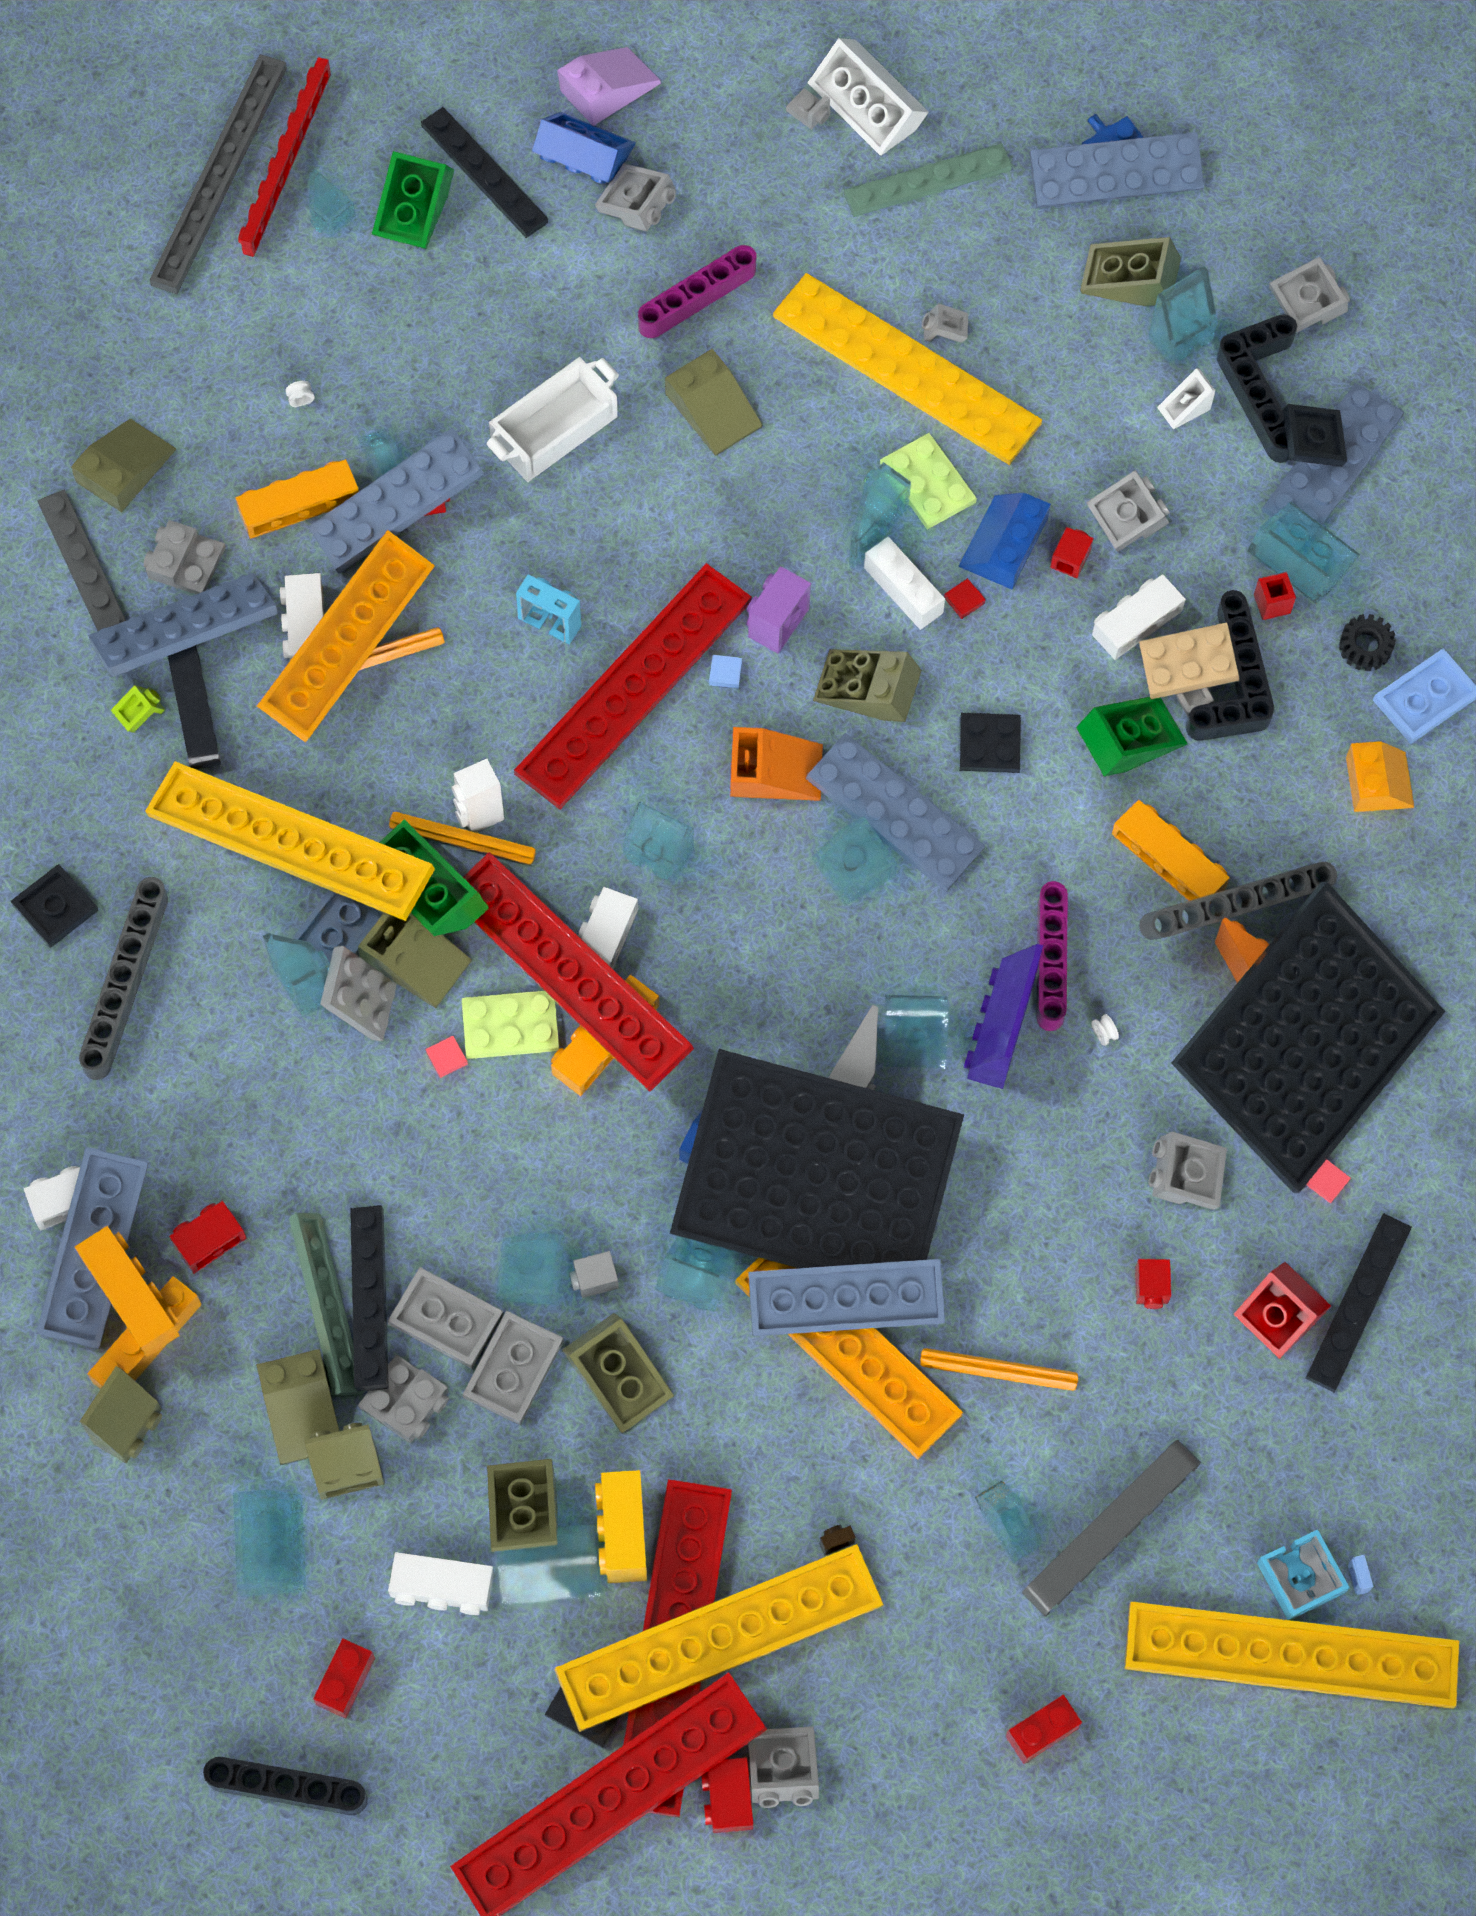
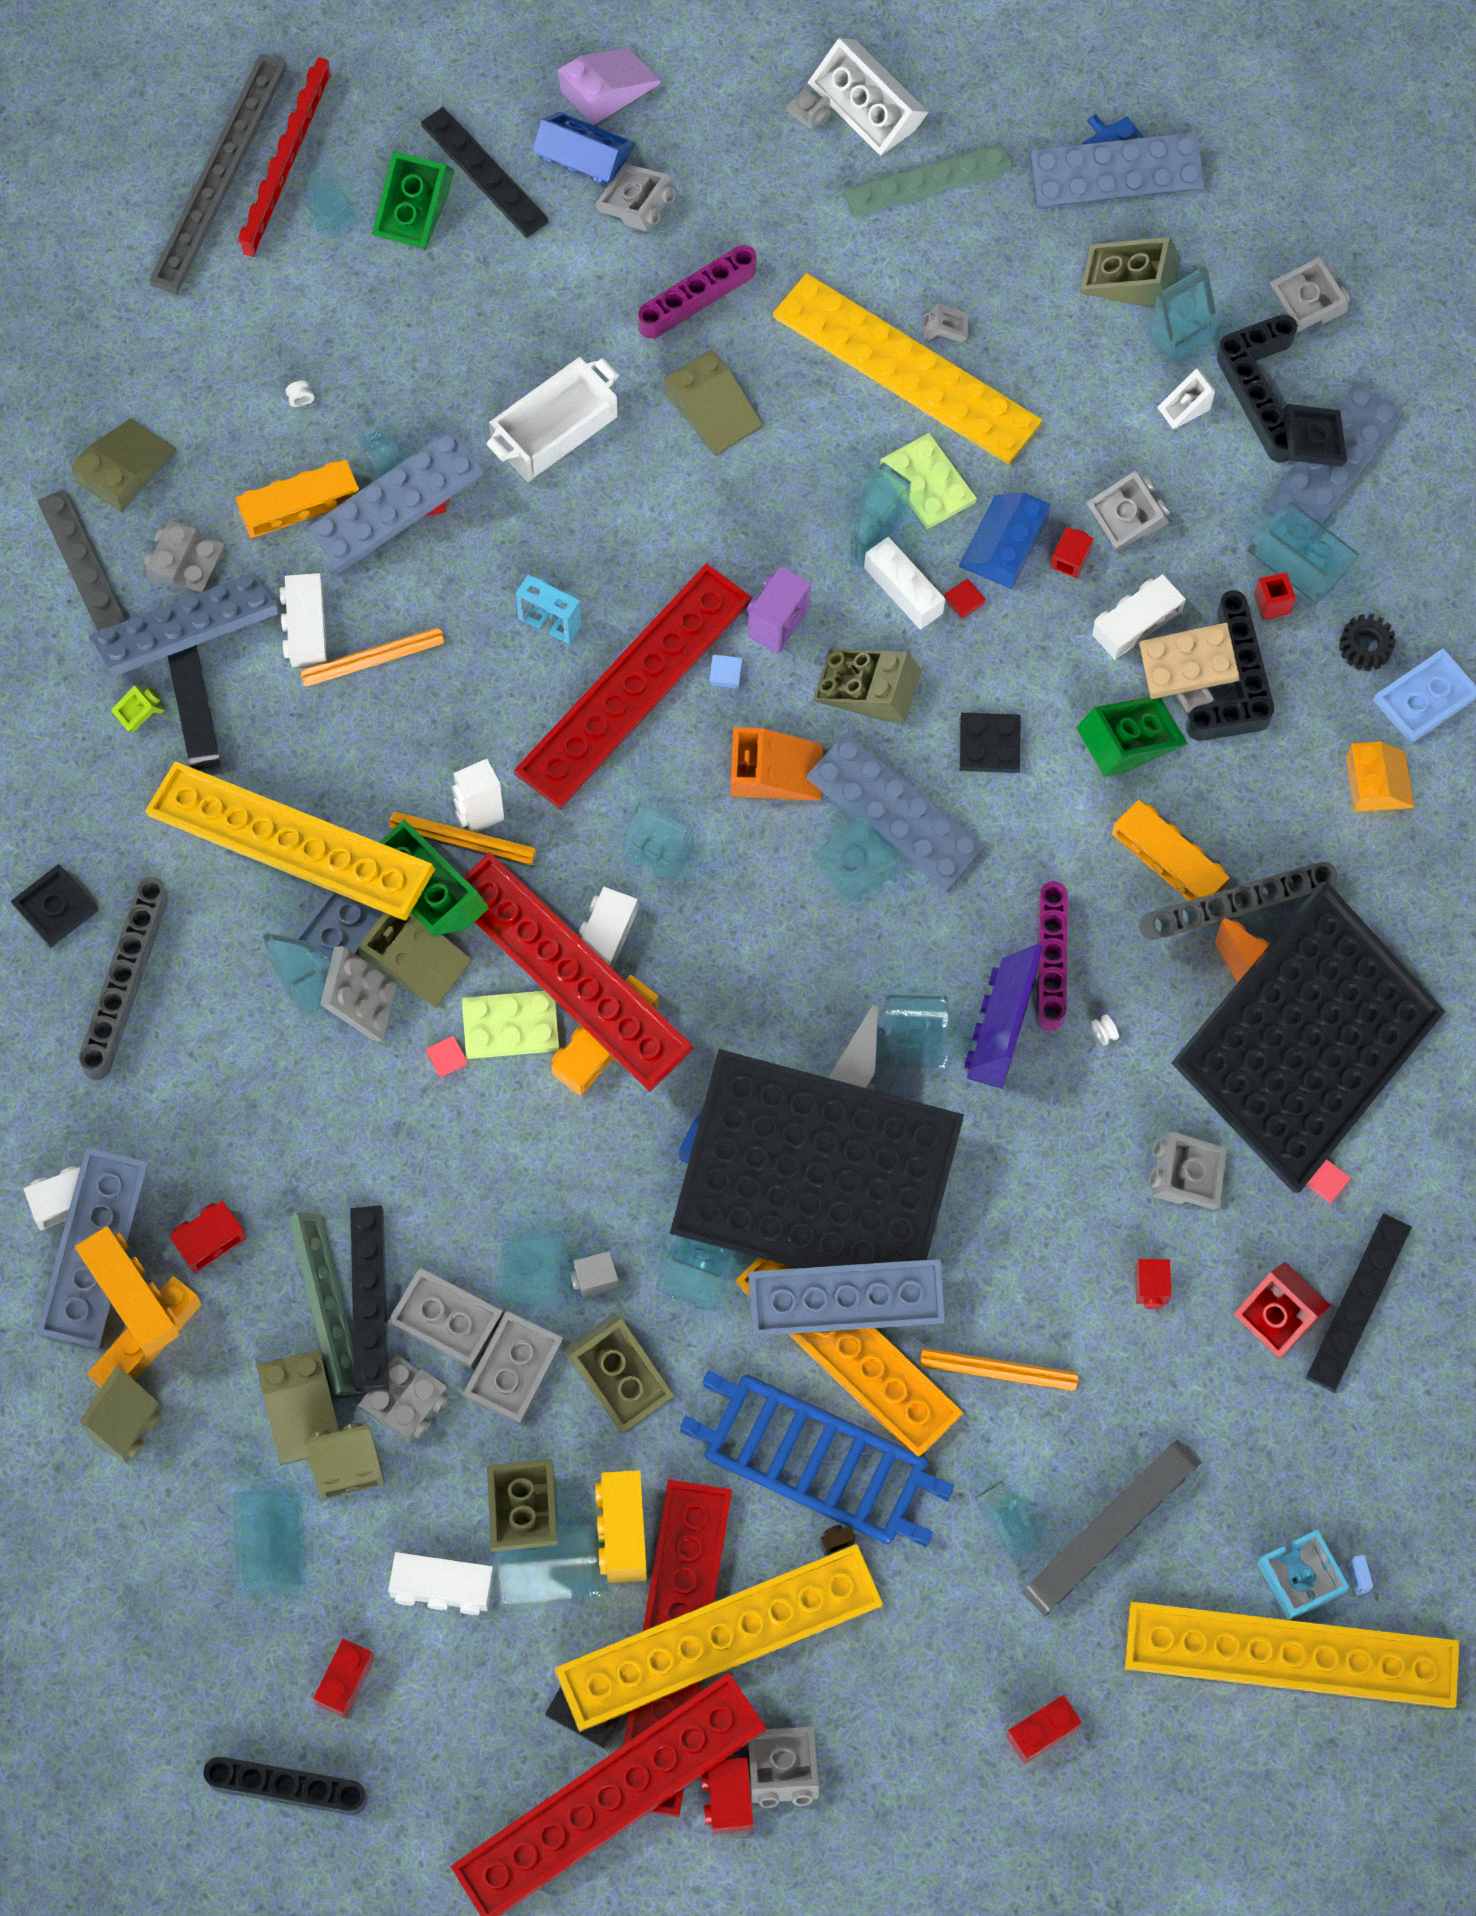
light orange plate [257,530,435,743] -> none
none -> blue bar [680,1370,954,1548]

